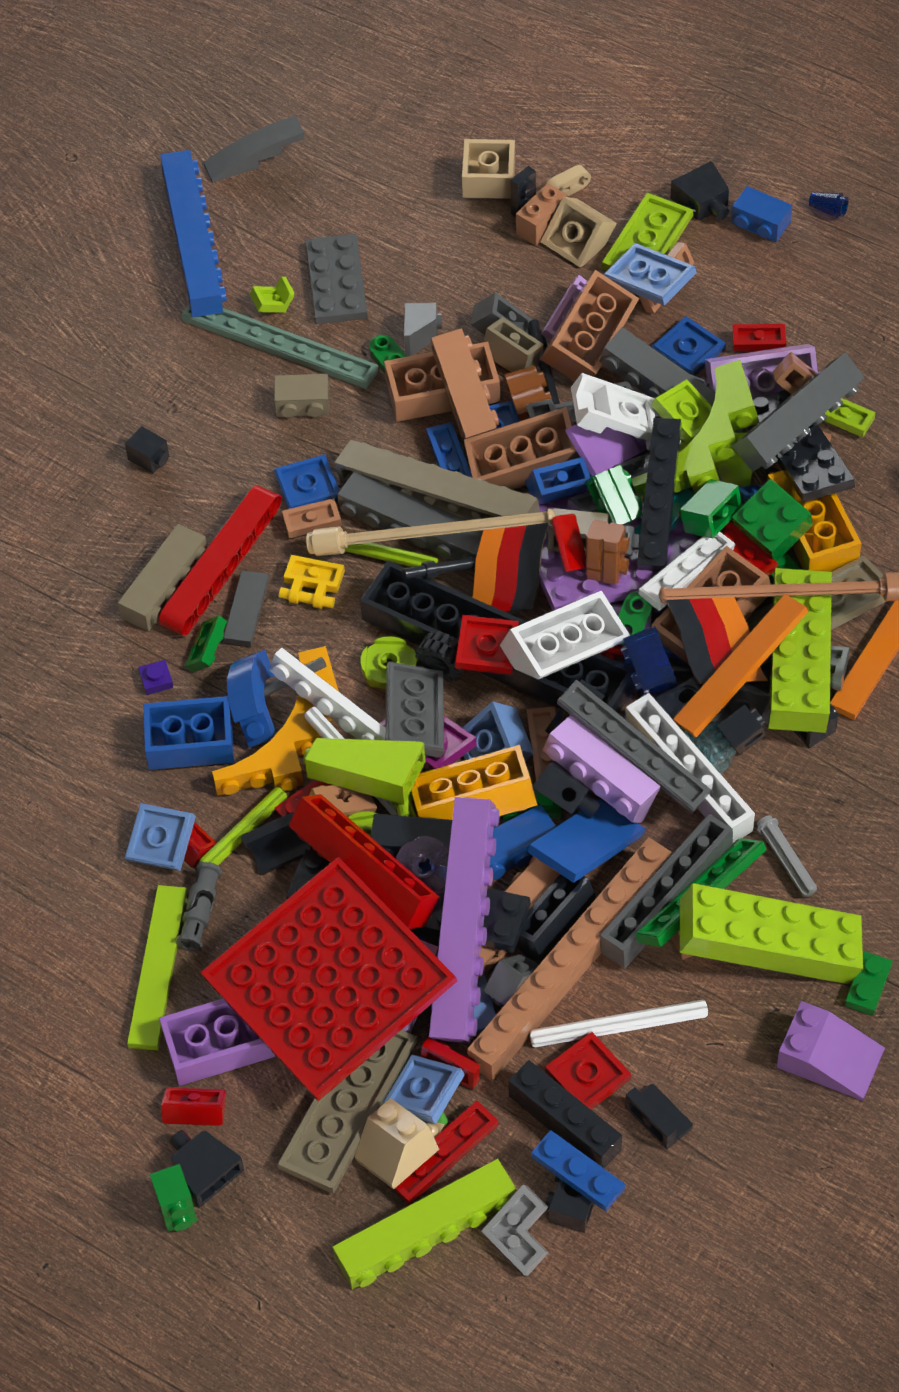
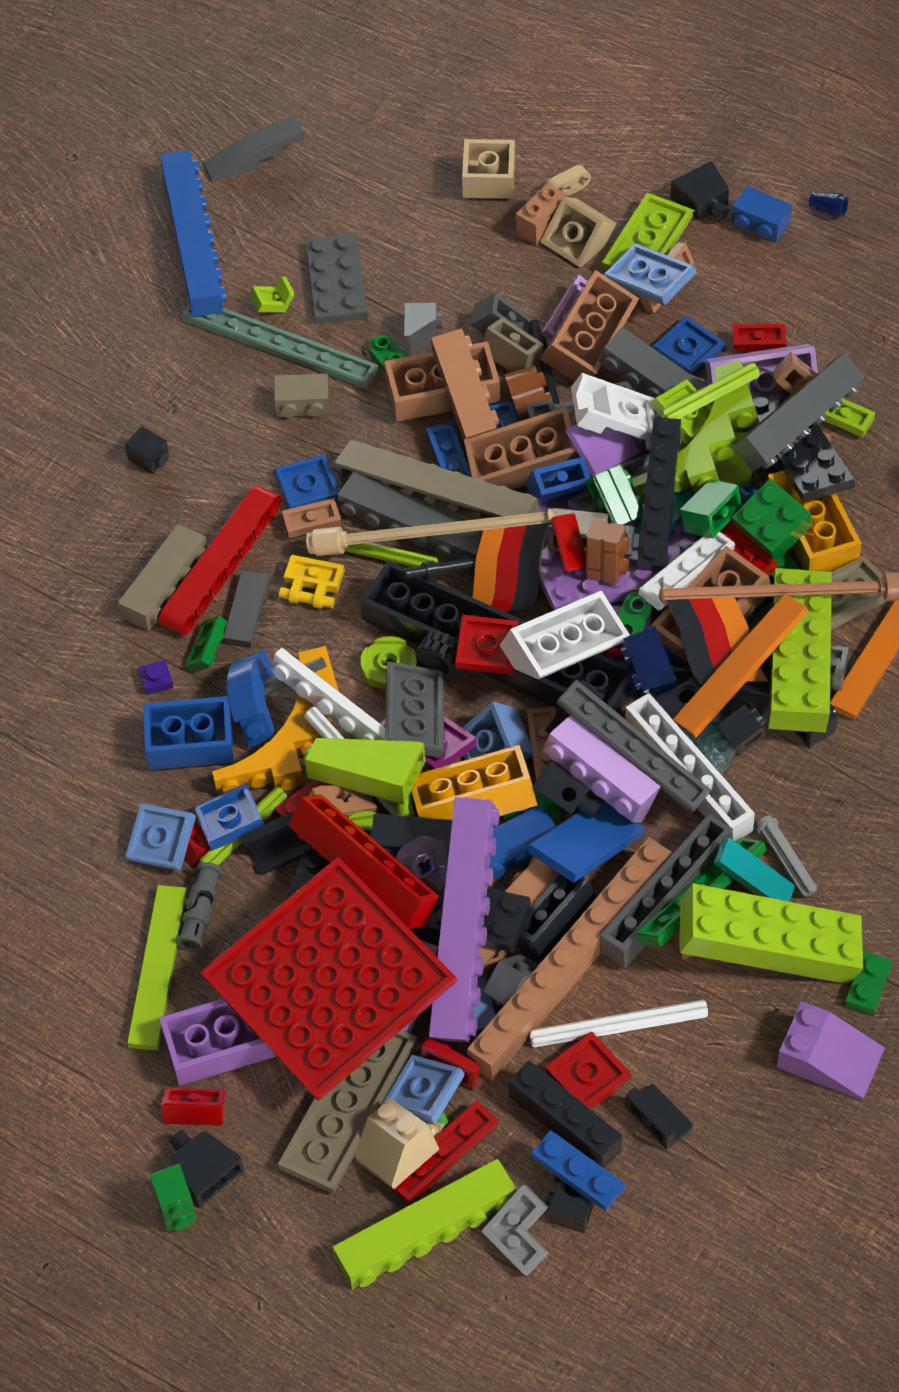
black plate [511,166,536,217] -> none
none -> blue tile [194,784,264,851]
none -> lime axle [662,363,760,419]
none -> teal tile [714,838,795,902]

